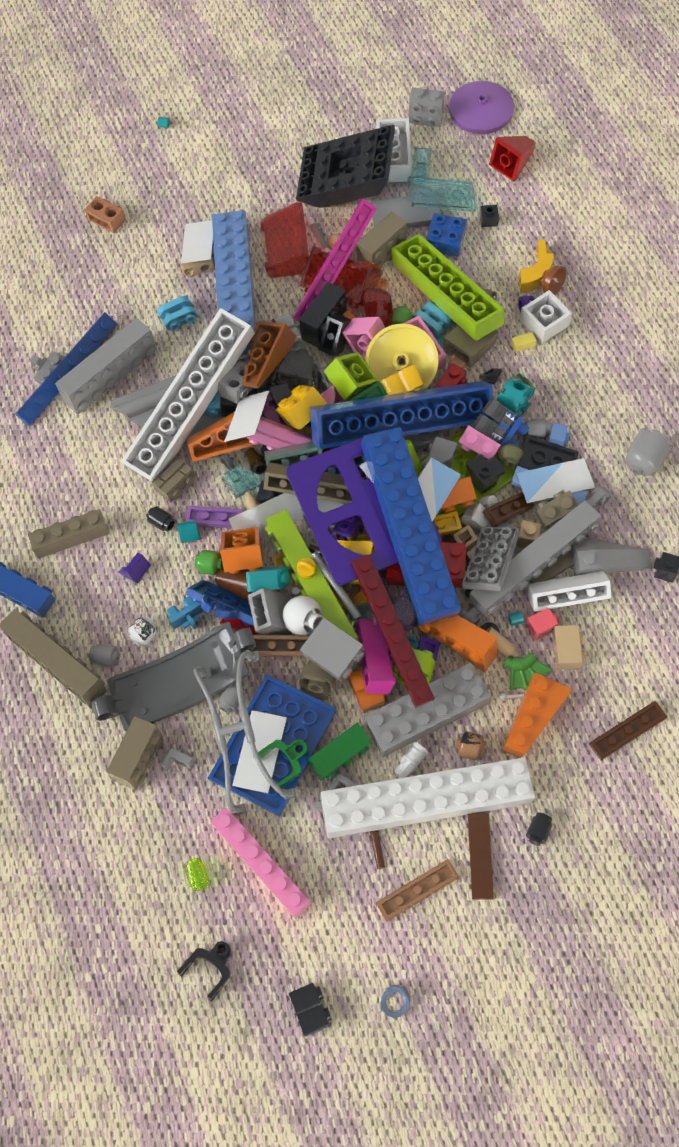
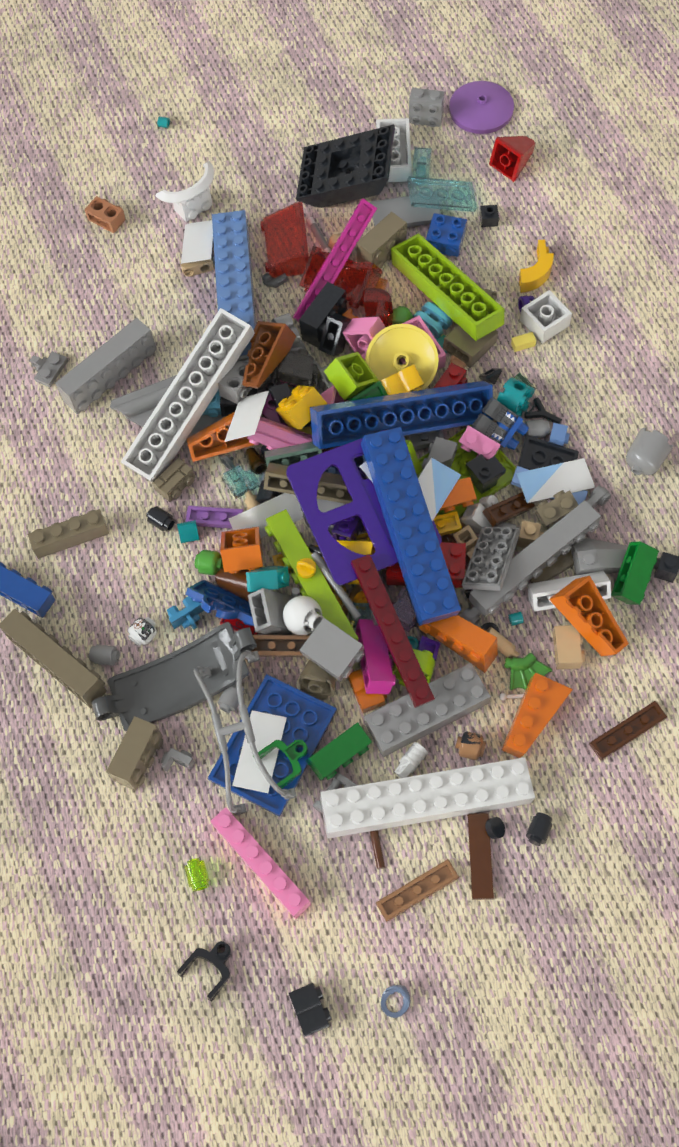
blue plate [15,312,118,426] -> none
dark purple tile [118,552,151,584] -> none
medium azure brick [157,296,198,331] -> none
olive cone [498,444,523,468] -> none
coral brick [526,608,559,640] -> none
dark orange piece [540,265,566,295] -> none
none -> white piece [155,161,214,222]
none -> dark grey arm [262,273,288,288]
none -> black tile [485,817,505,839]
none -> black piece [524,397,562,424]
none -> orange wedge [549,575,629,657]
none -> green brick [611,541,659,605]

